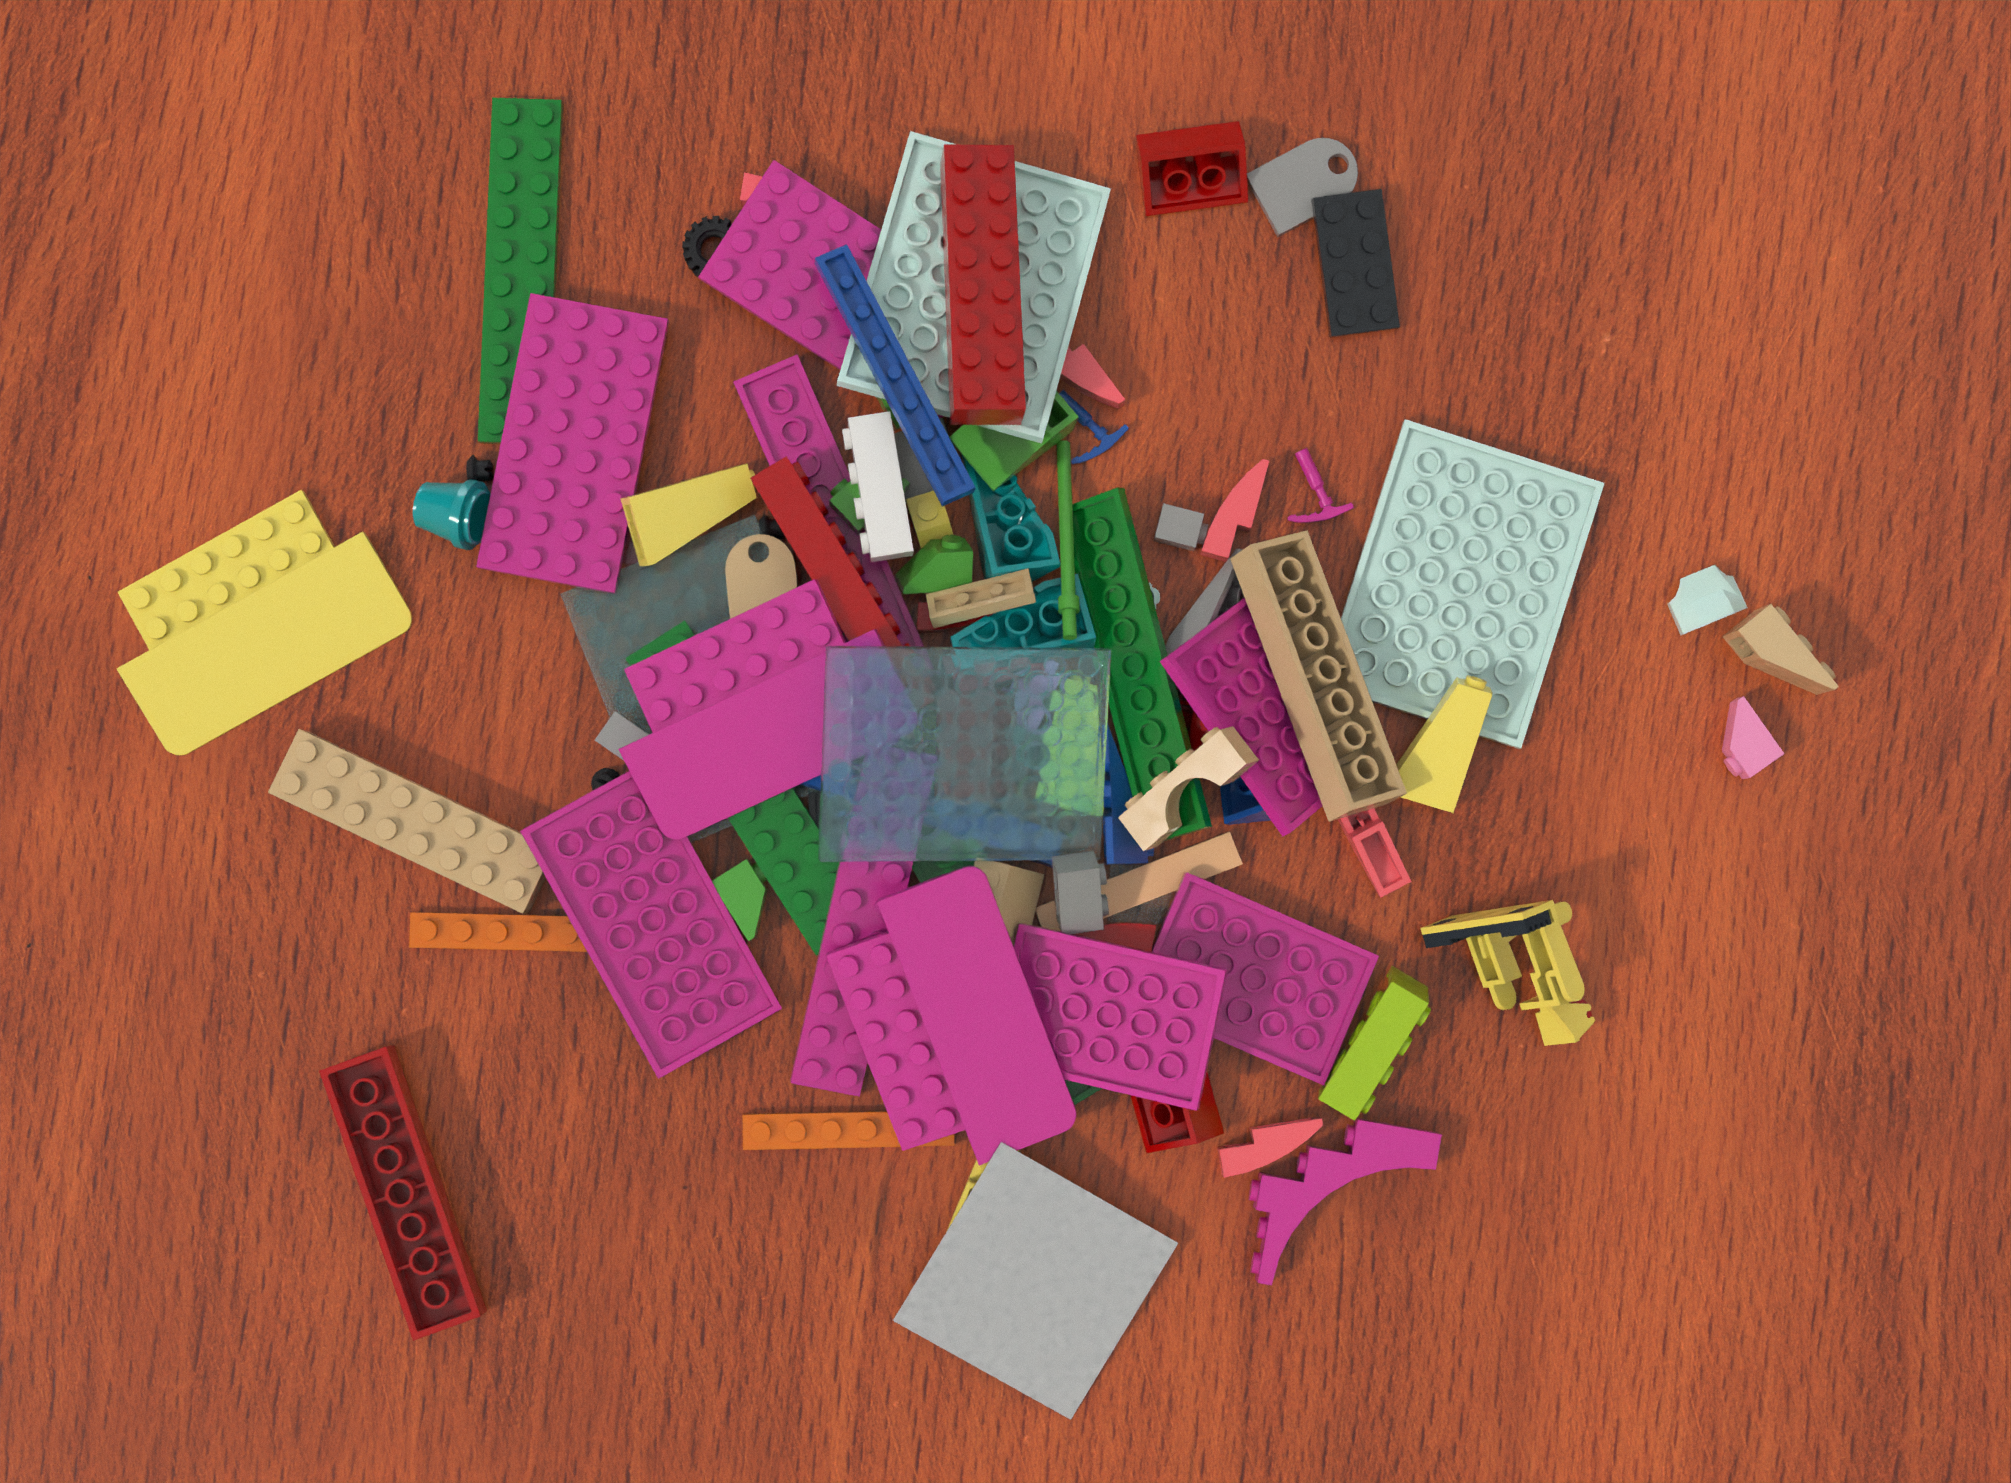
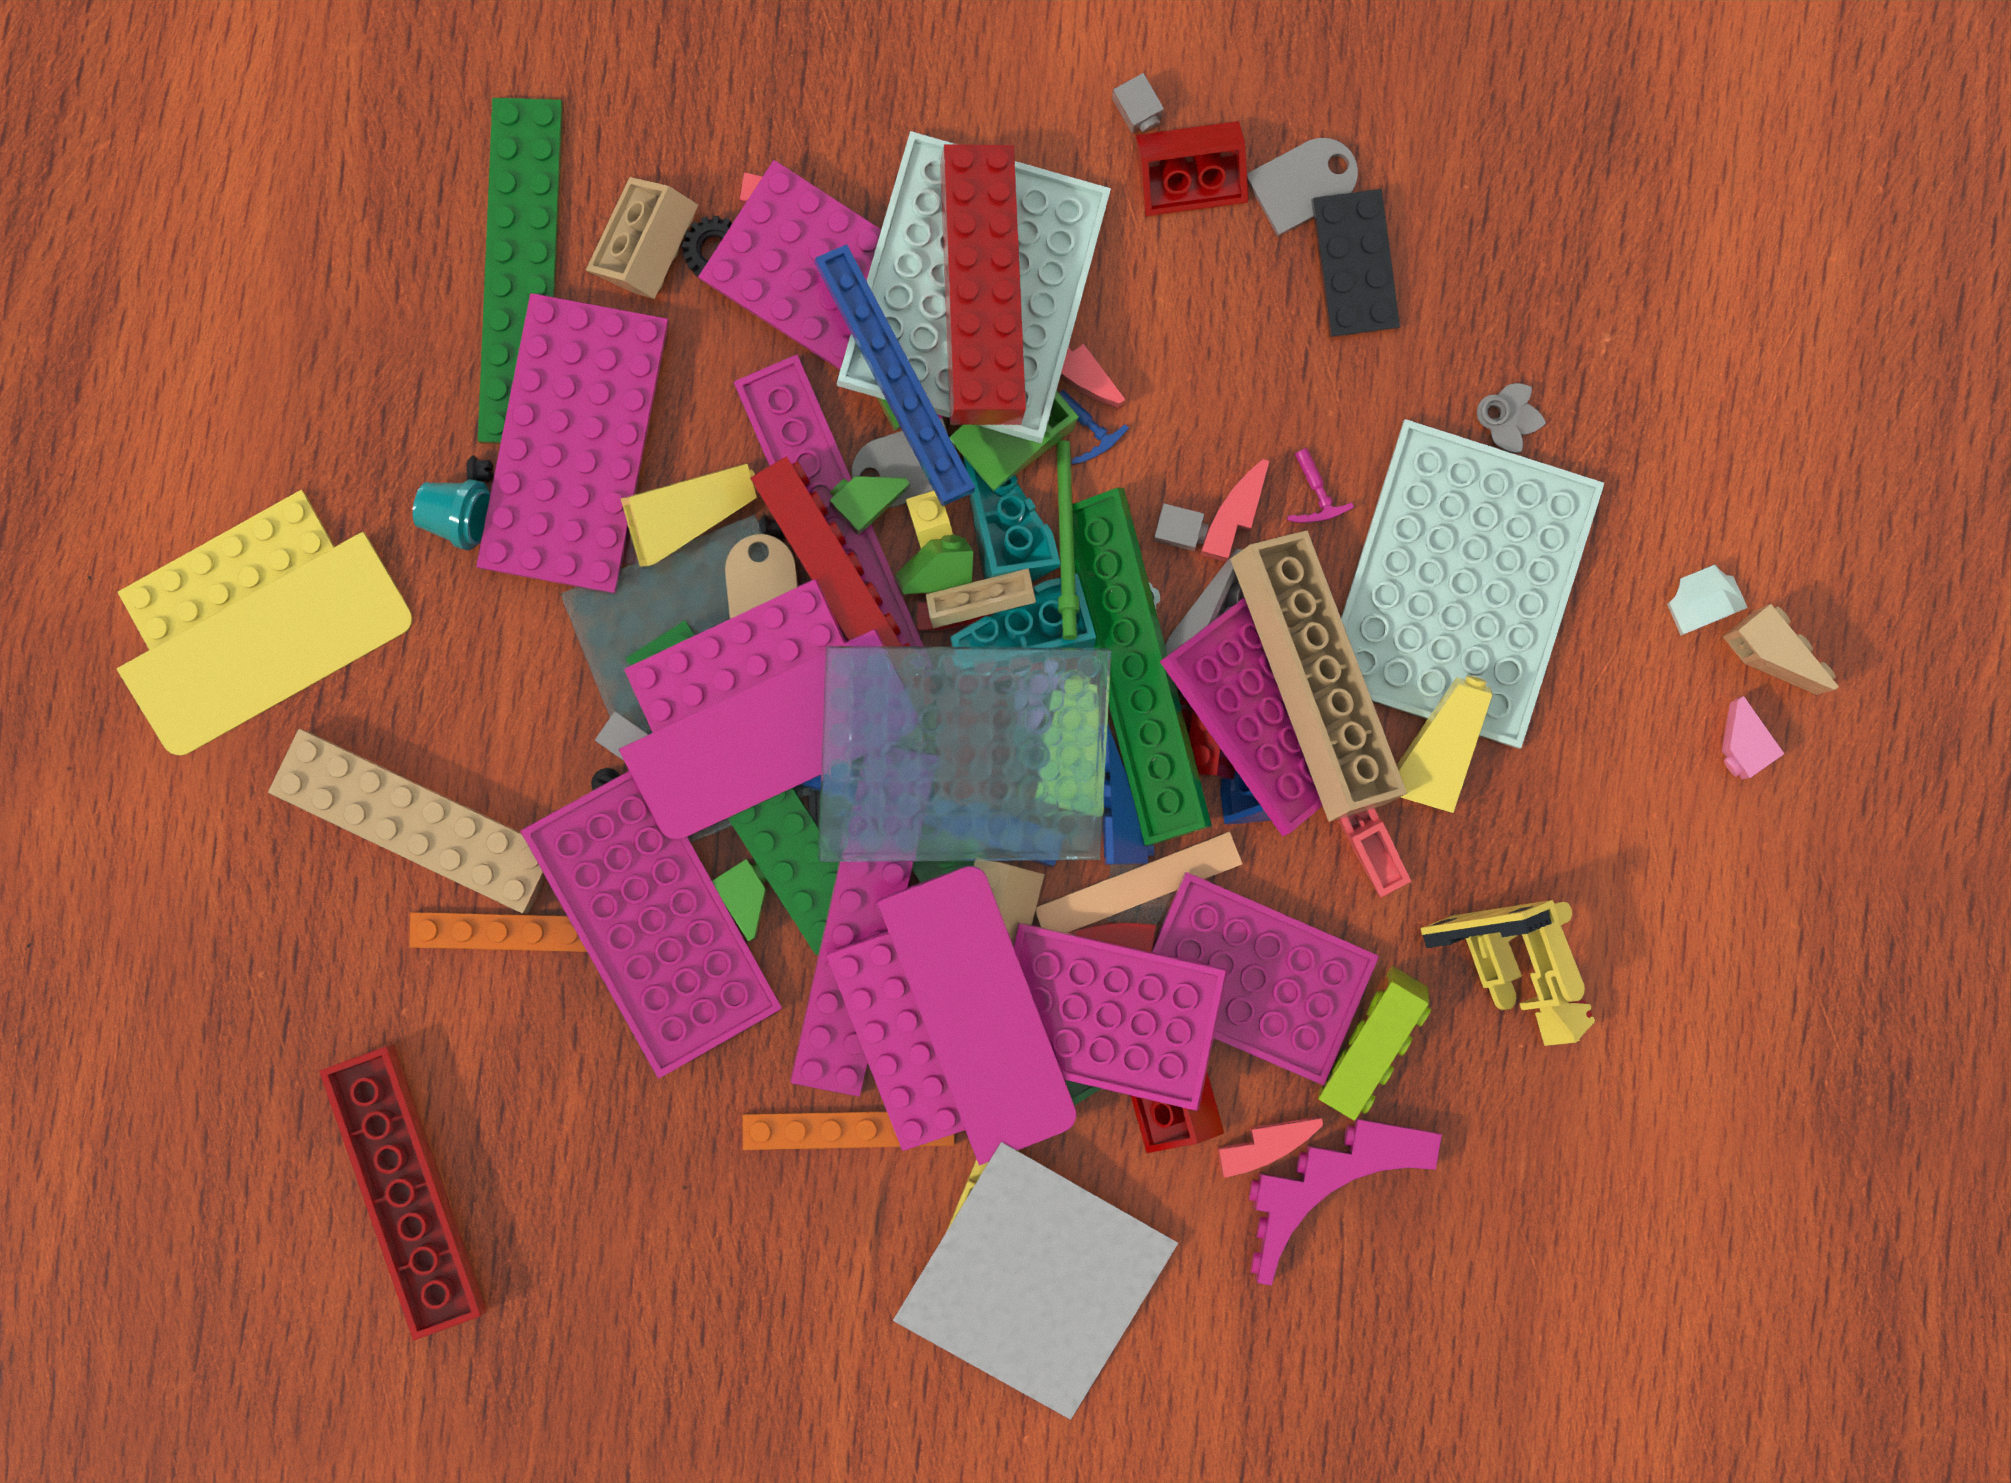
white brick [842,411,914,562] -> none
light grey brick [1052,851,1109,934] -> none
tan arch [1118,726,1259,851] -> none
none -> tan slope [586,177,698,299]
none -> light grey brick [1112,73,1164,134]
none -> light grey plate [1476,383,1545,453]

